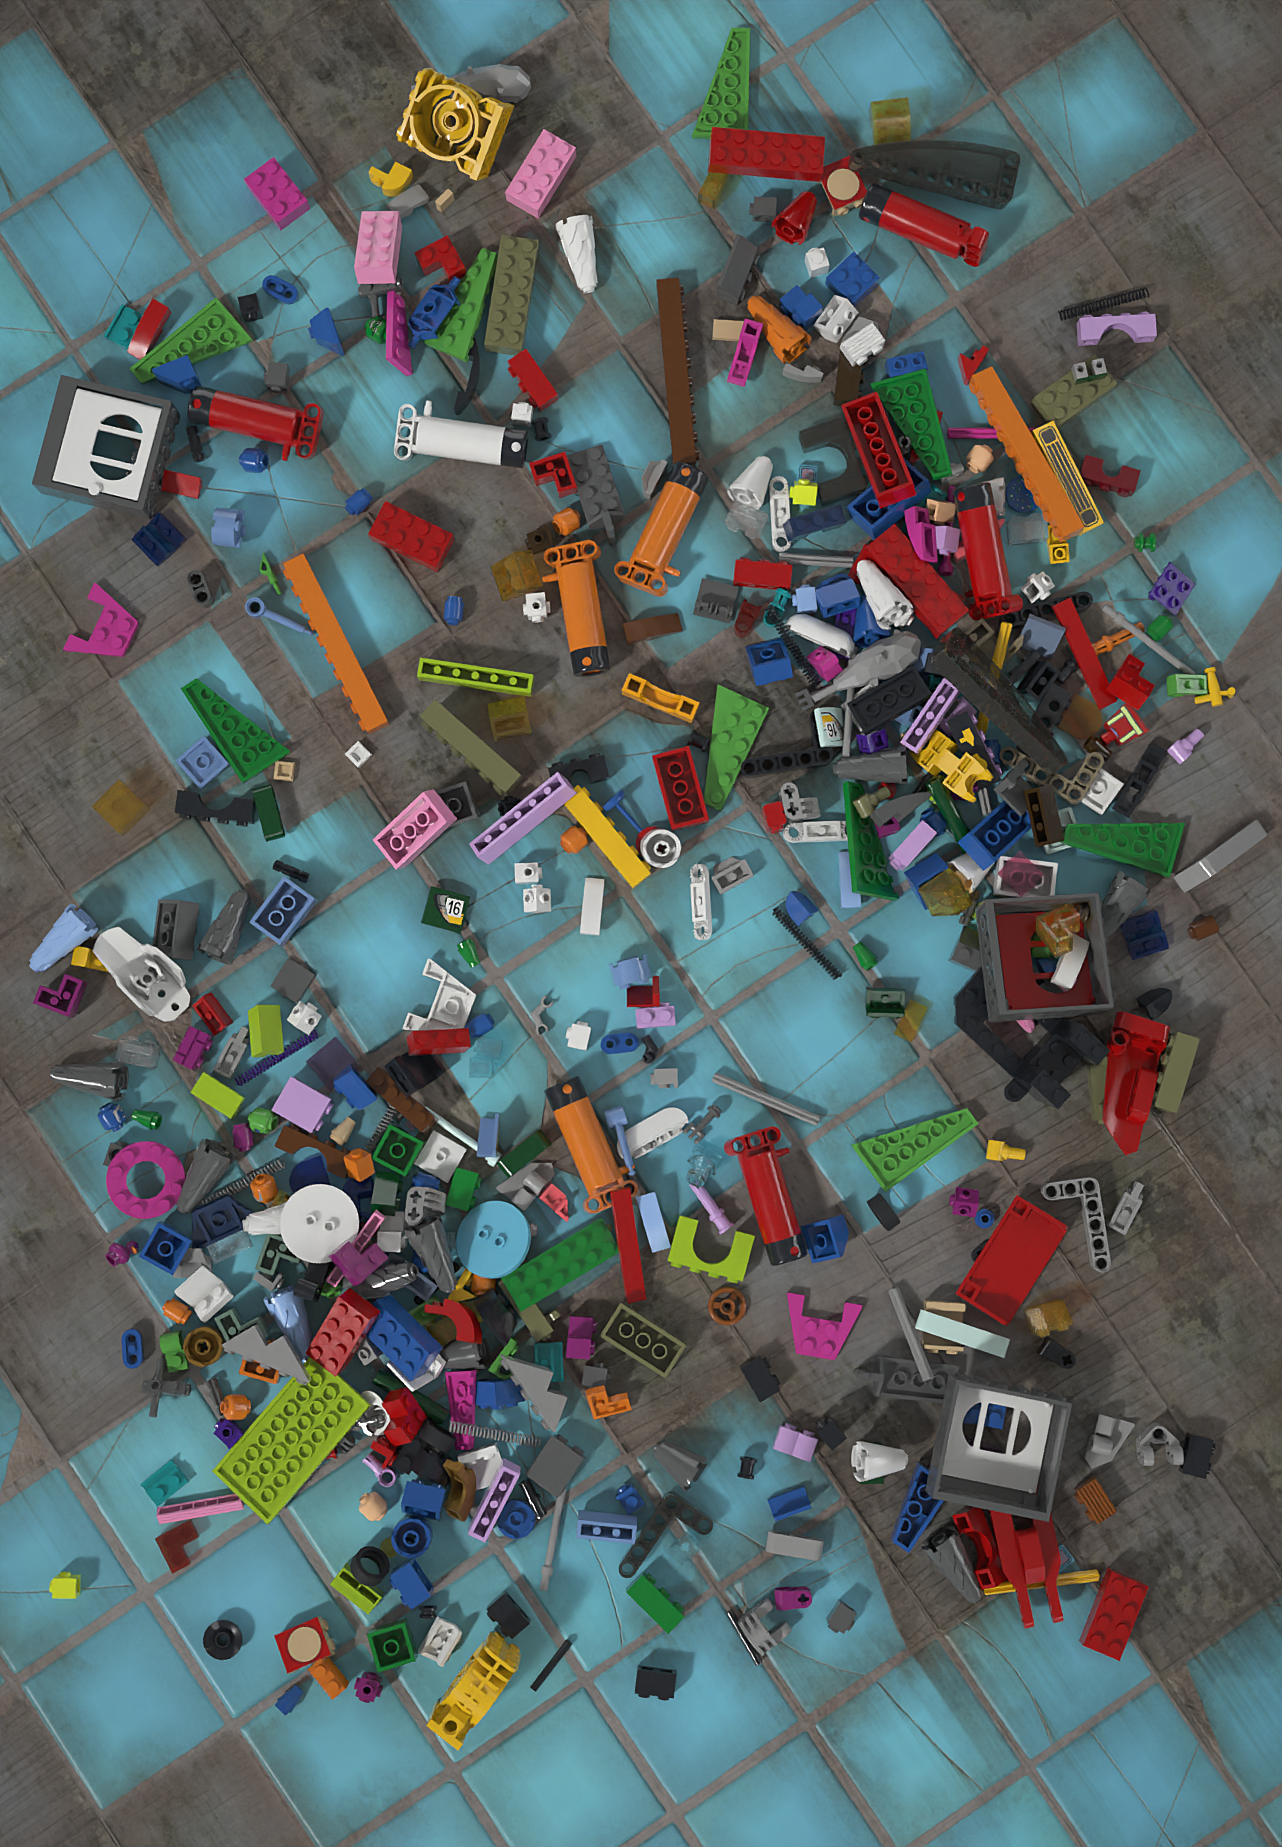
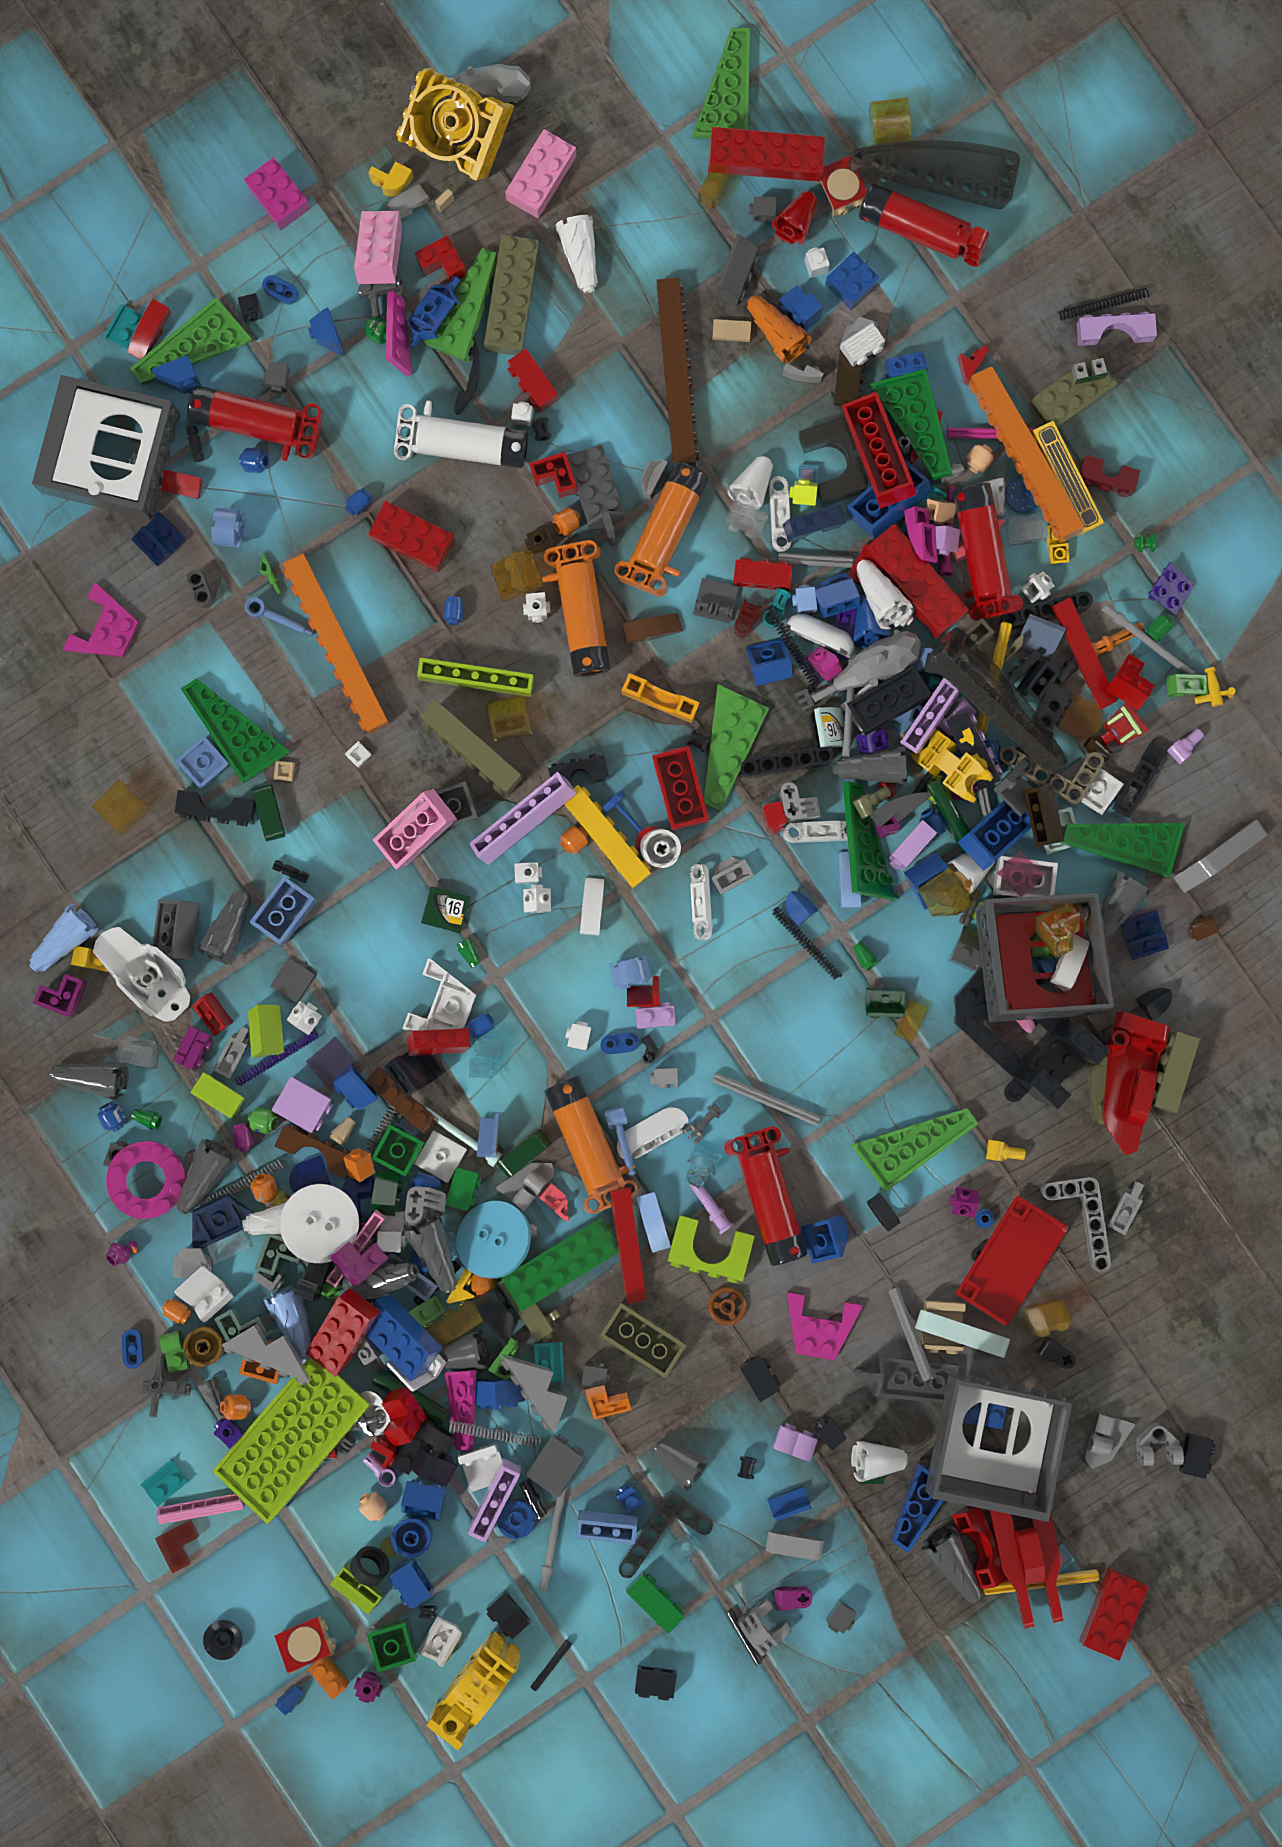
neon yellow brick [49,1571,81,1599] -> none
blue slope [139,1221,192,1275] -> none
red arch [424,1299,482,1344] -> none
pearl gold arch [443,1459,476,1522] -> none
black gear [498,796,521,816] -> none
light grey arm [530,995,553,1036] -> none
magenta brick [566,1315,597,1360] -> none
dark pink arch [727,318,763,387] -> none
white brick [813,295,858,343] -> none
dark orange brick [1074,1476,1118,1524] -> none

